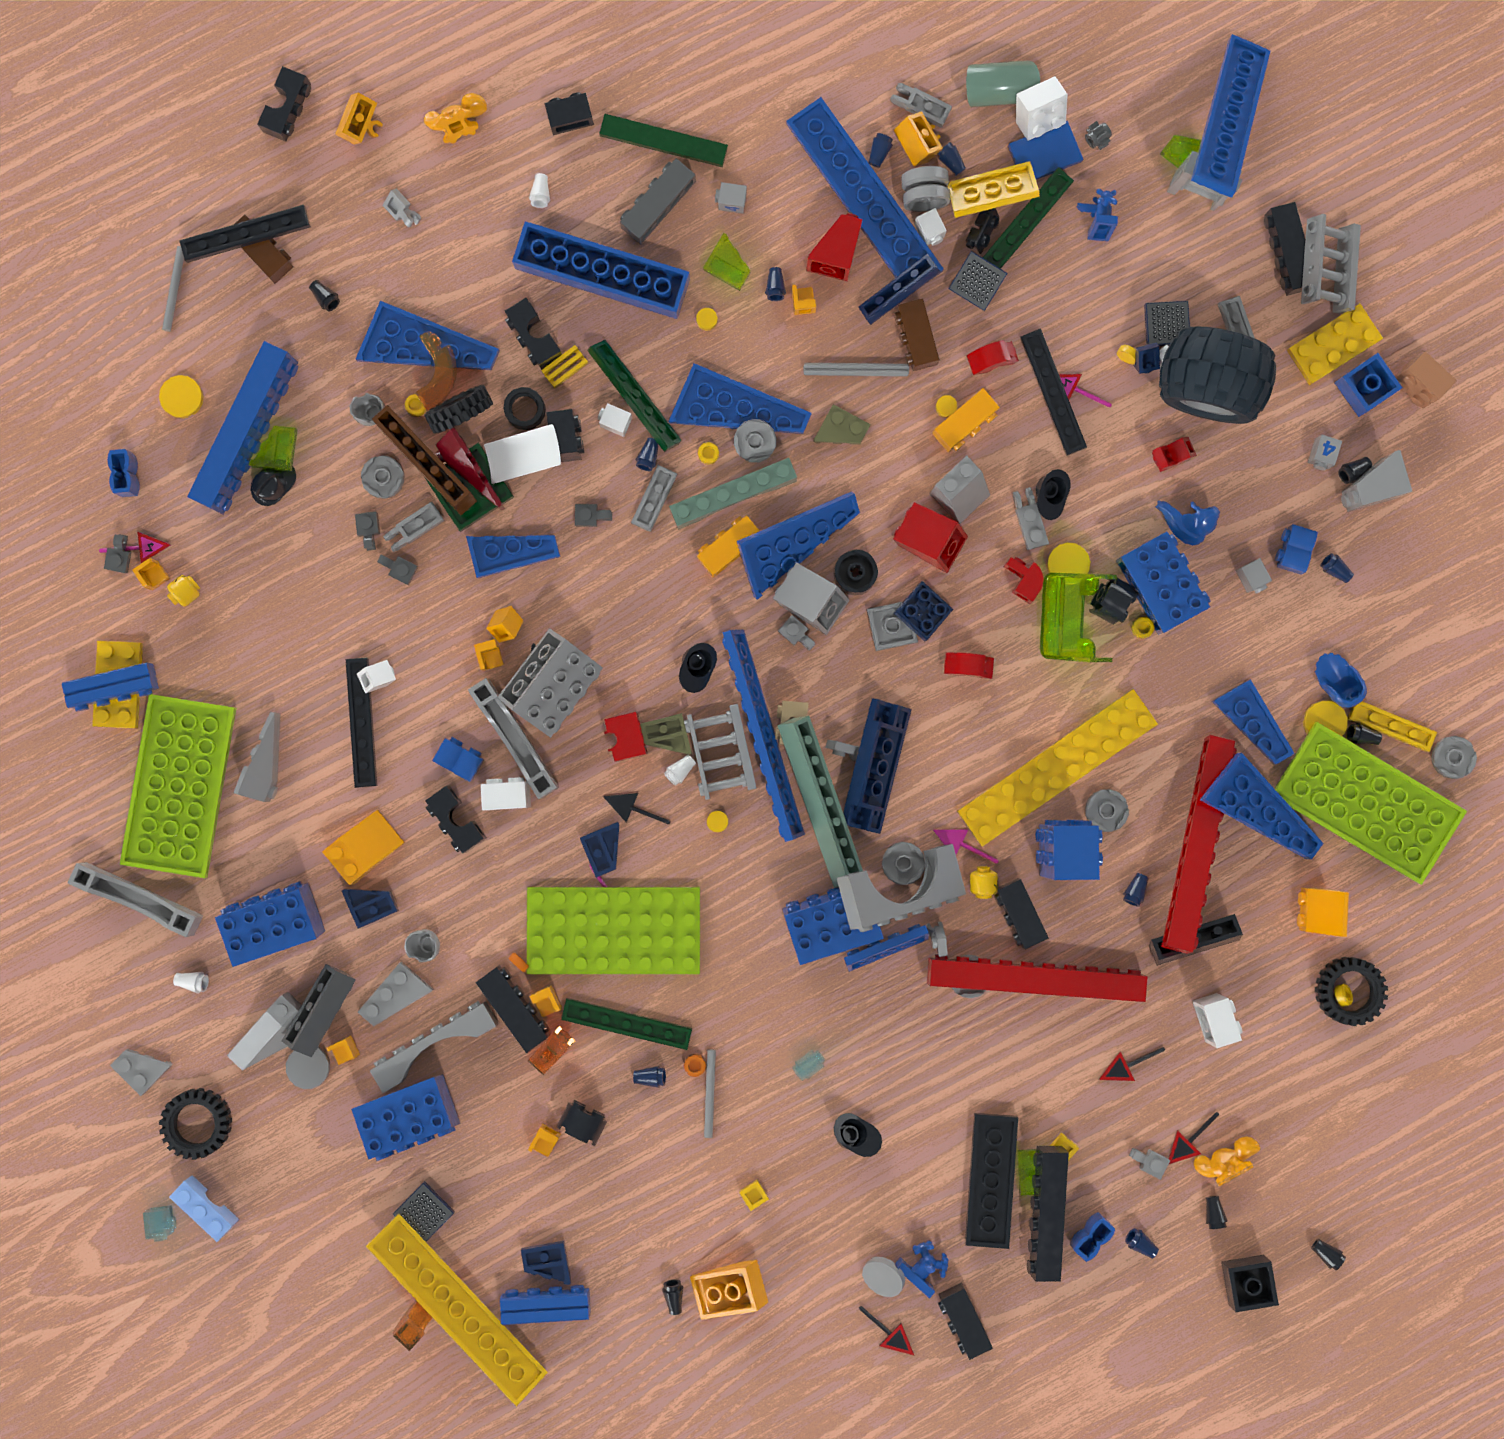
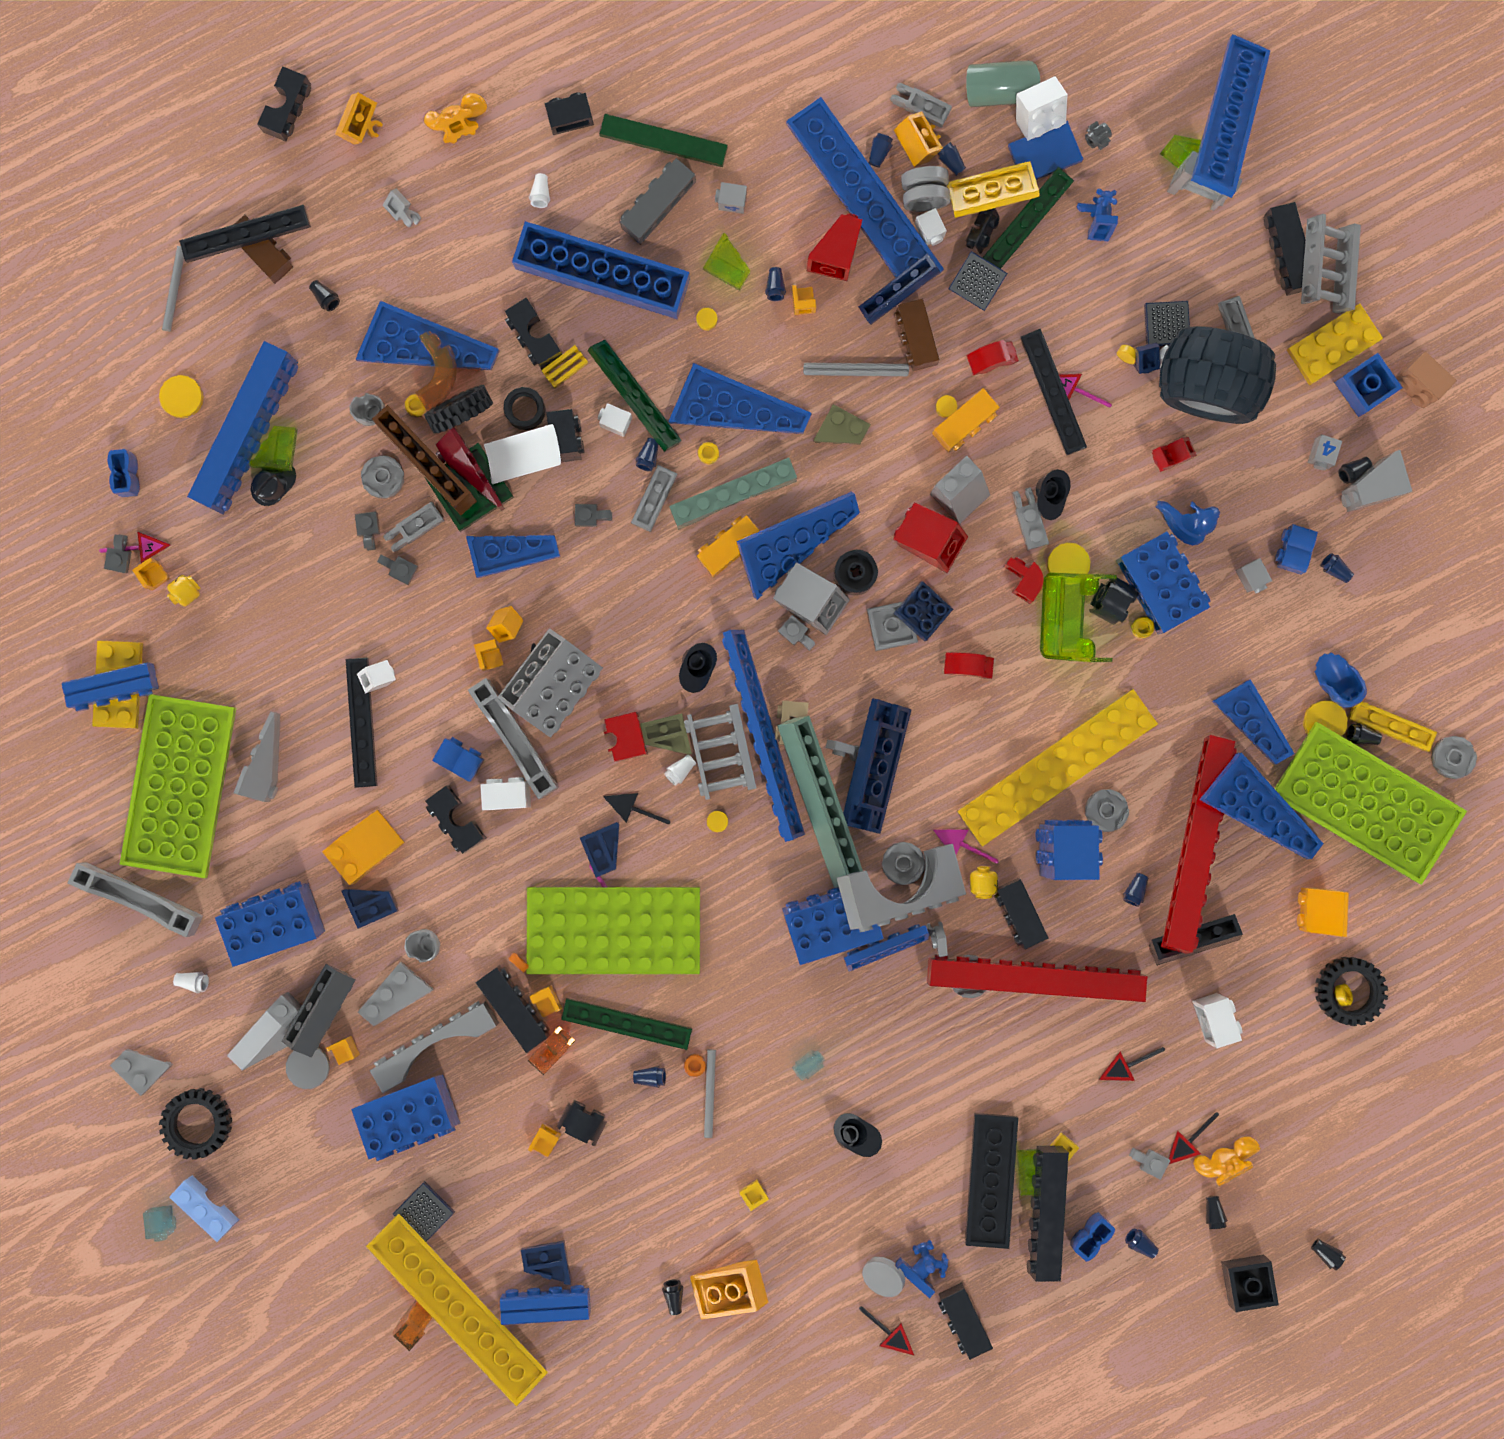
light grey tile [734,419,776,463] -> none

